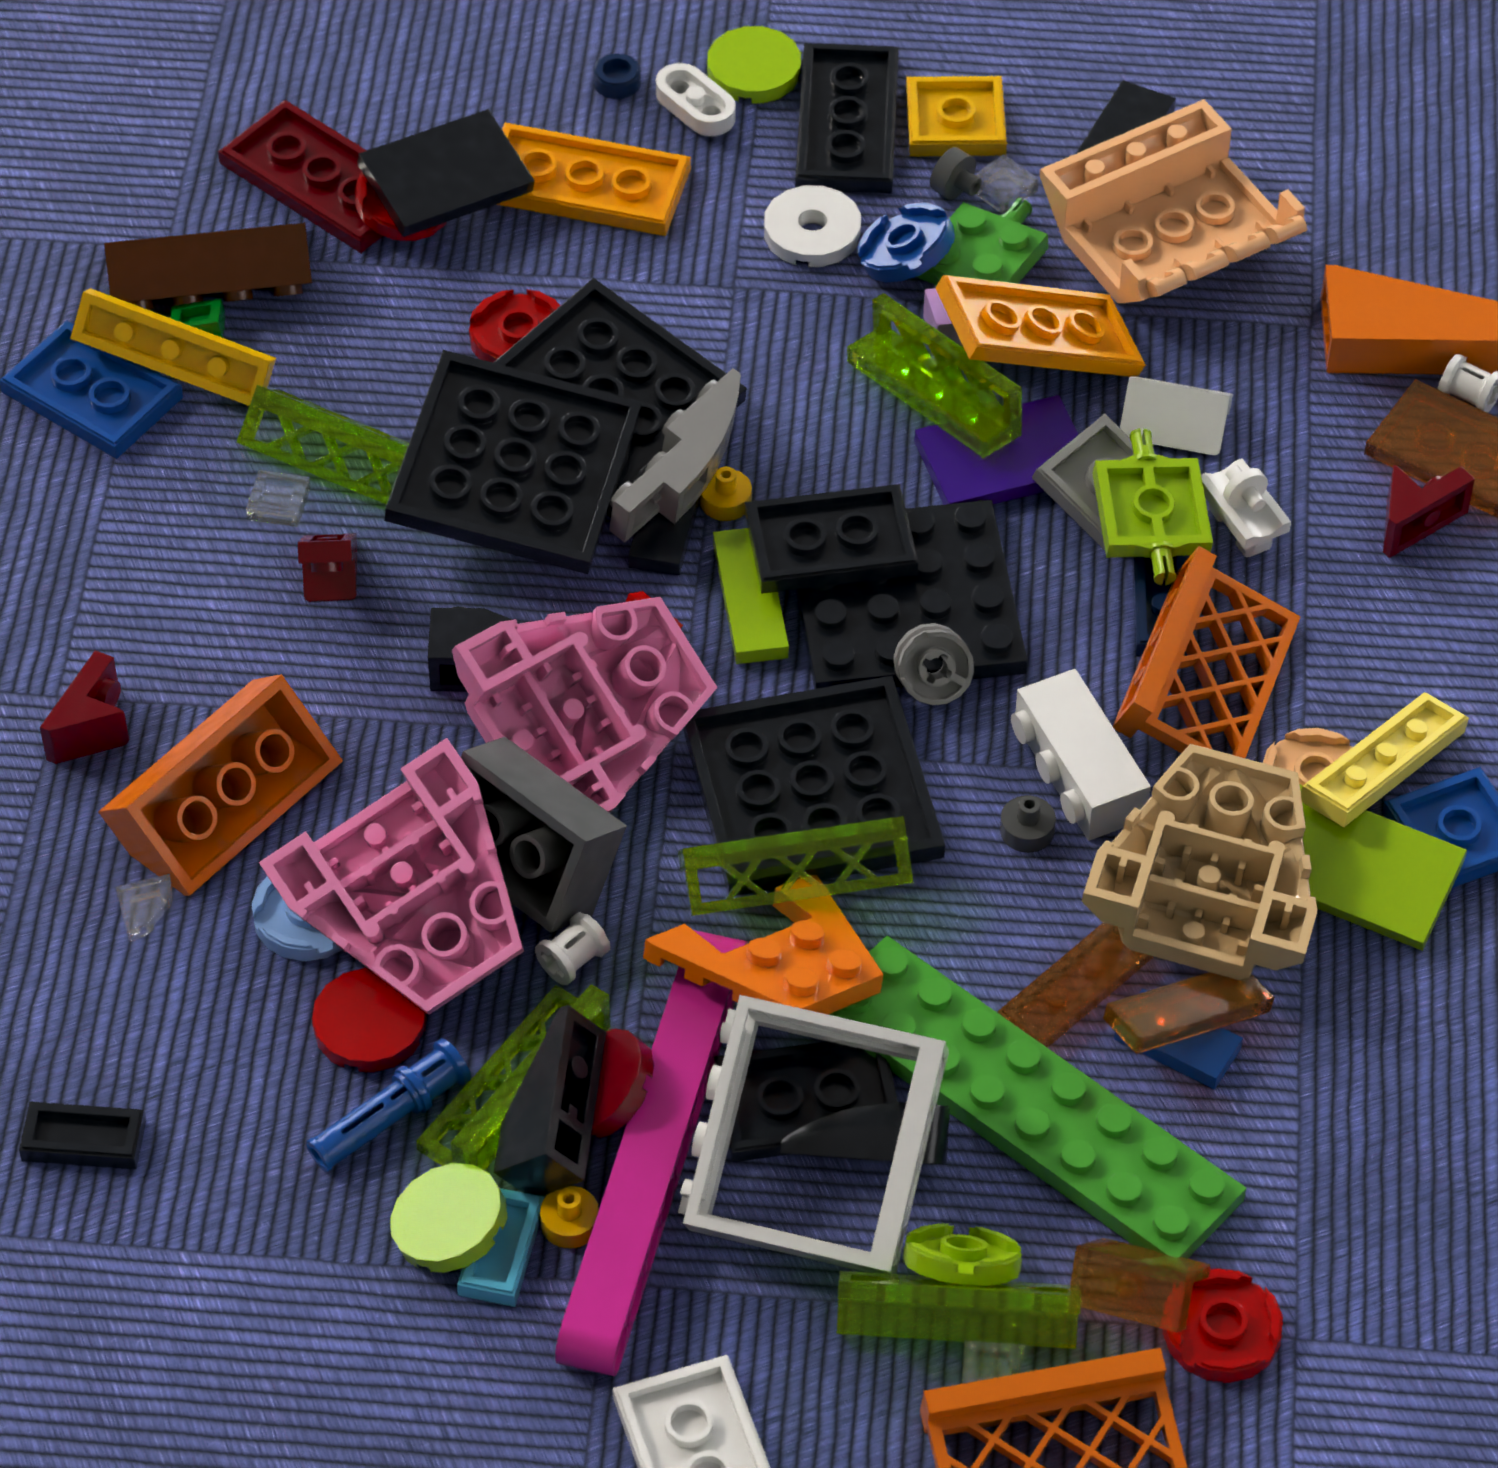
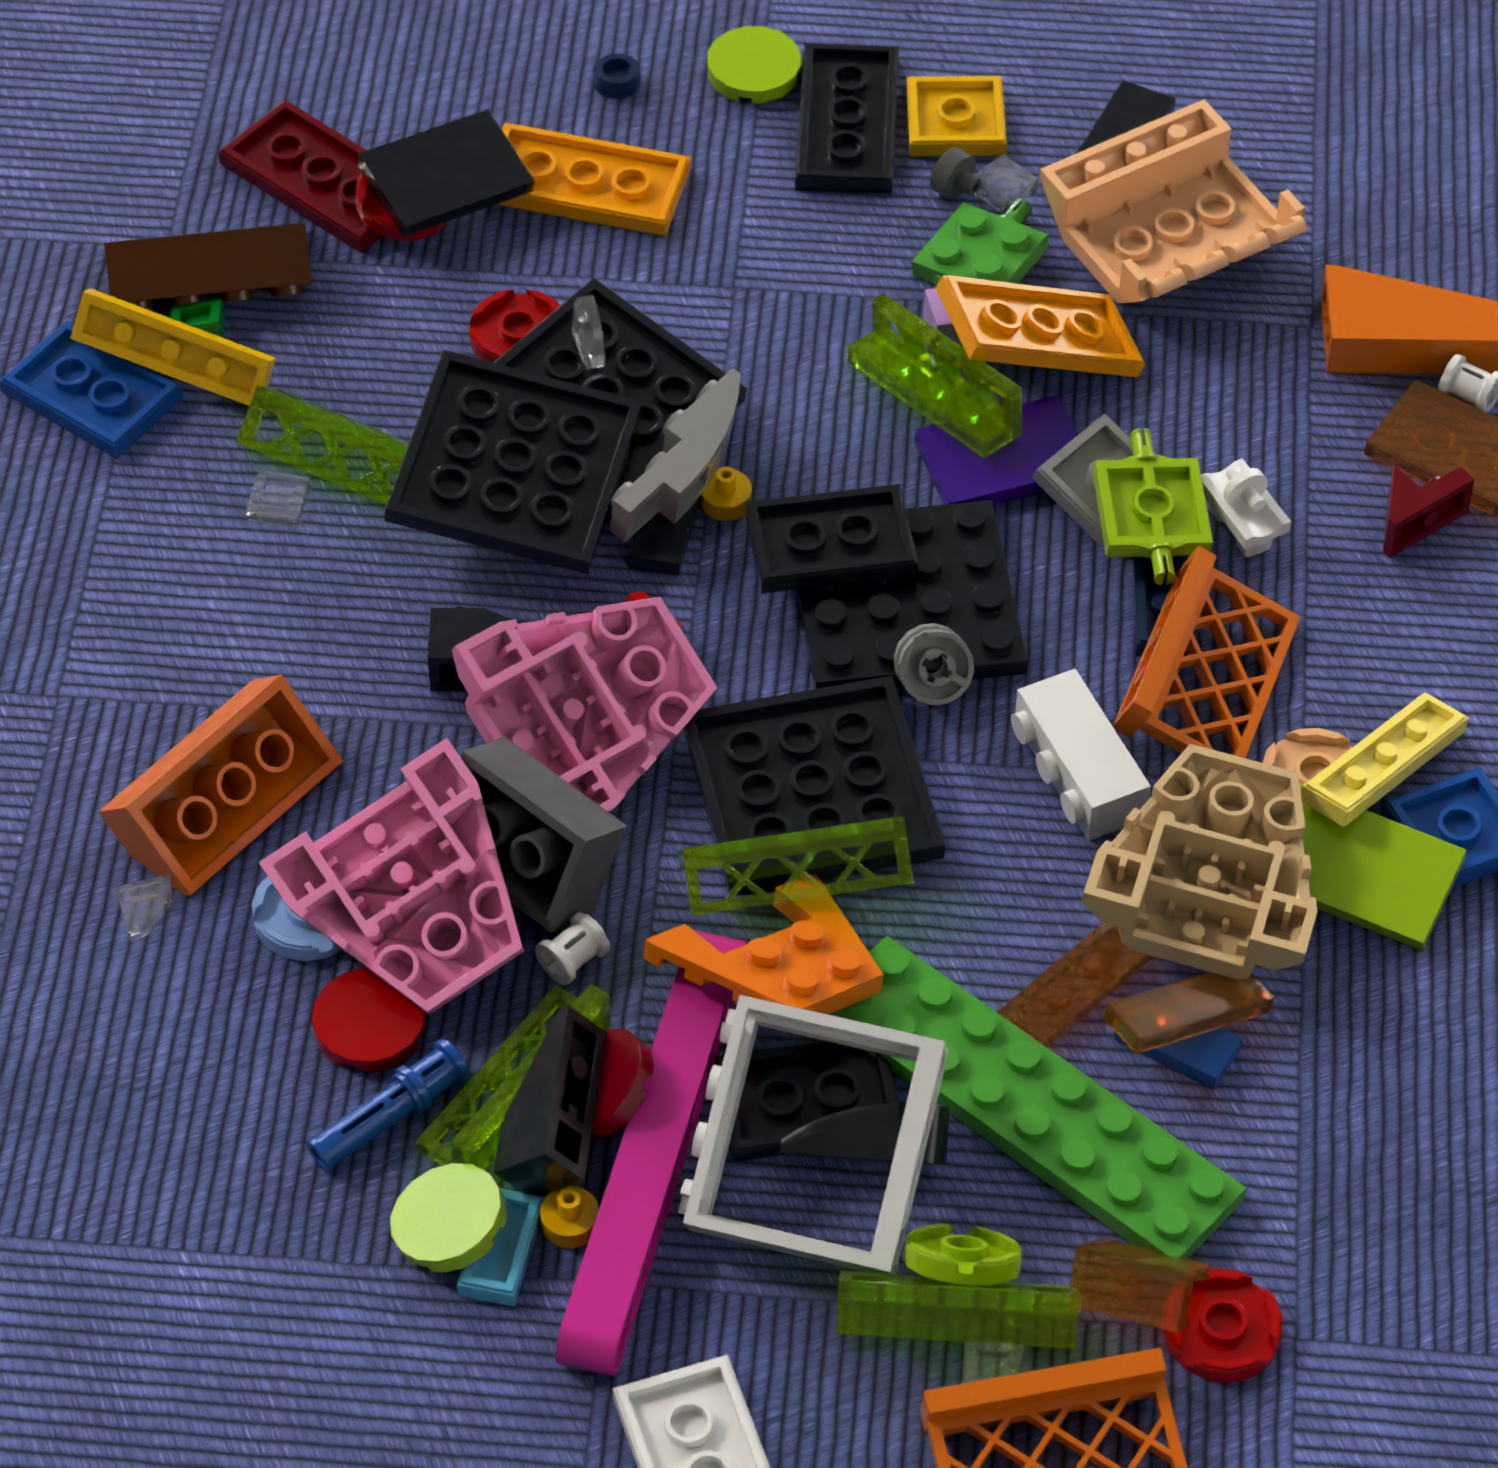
black tile [19,1101,146,1170] -> none
dark red slope [40,650,129,764] -> none
dark red slope [298,533,357,602] -> none
white plate [656,63,735,136] -> none
lime tile [713,528,789,664] -> none
white tile [764,185,861,267] -> none
blue tile [858,202,955,283] -> none
dark grey tile [1000,795,1056,853] -> none
white panel [1120,376,1233,455] -> none
none -> clear tile [572,295,605,369]

